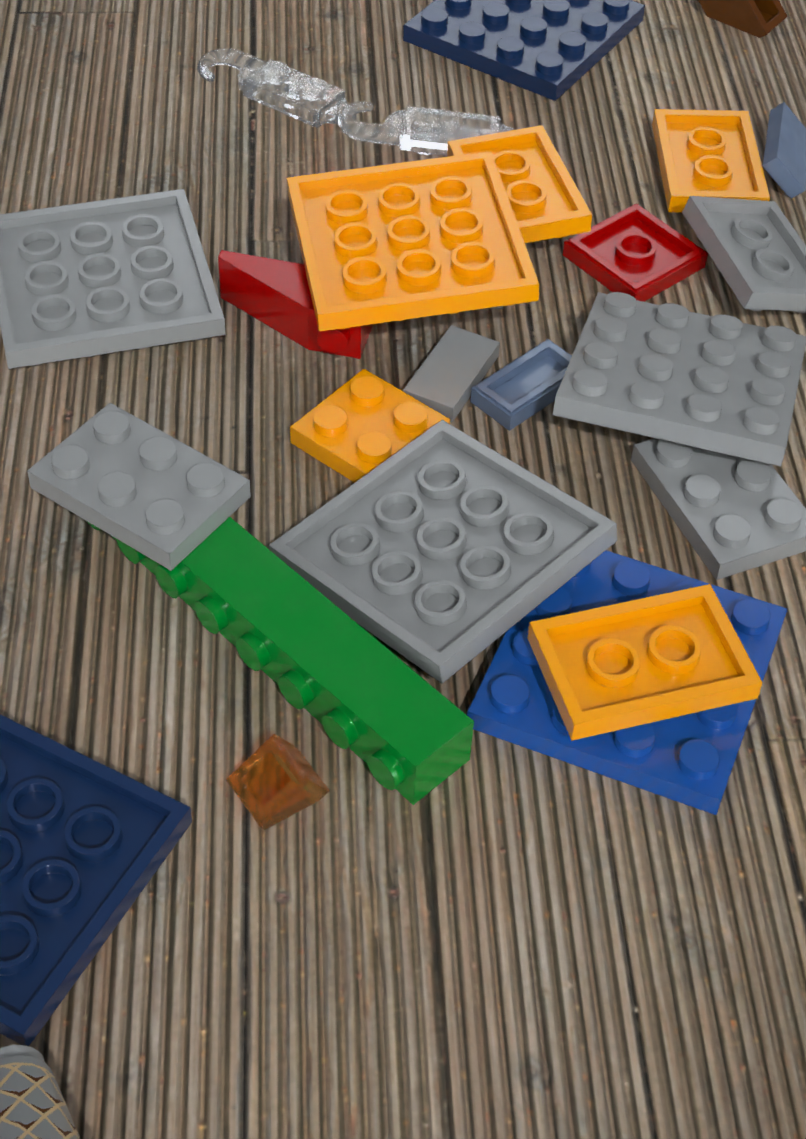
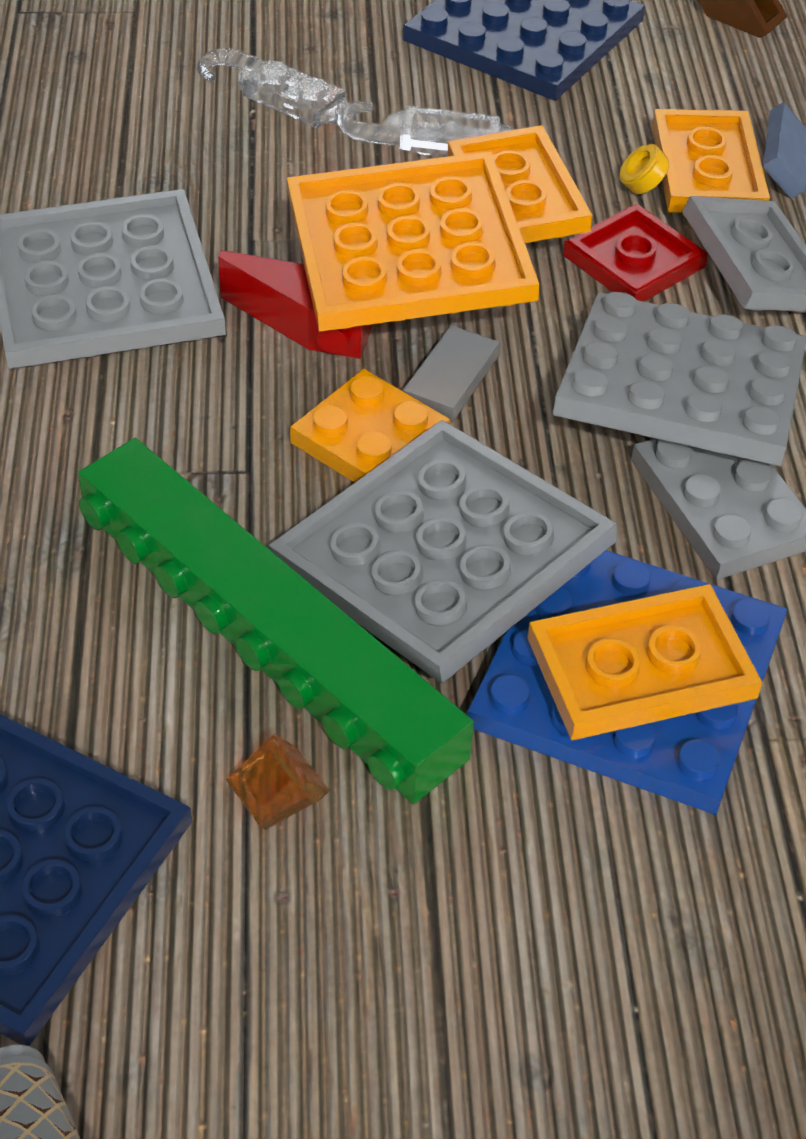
light grey plate [27,403,251,571] -> none
sand blue tile [470,339,572,431] -> none
none -> yellow tile [619,144,669,195]

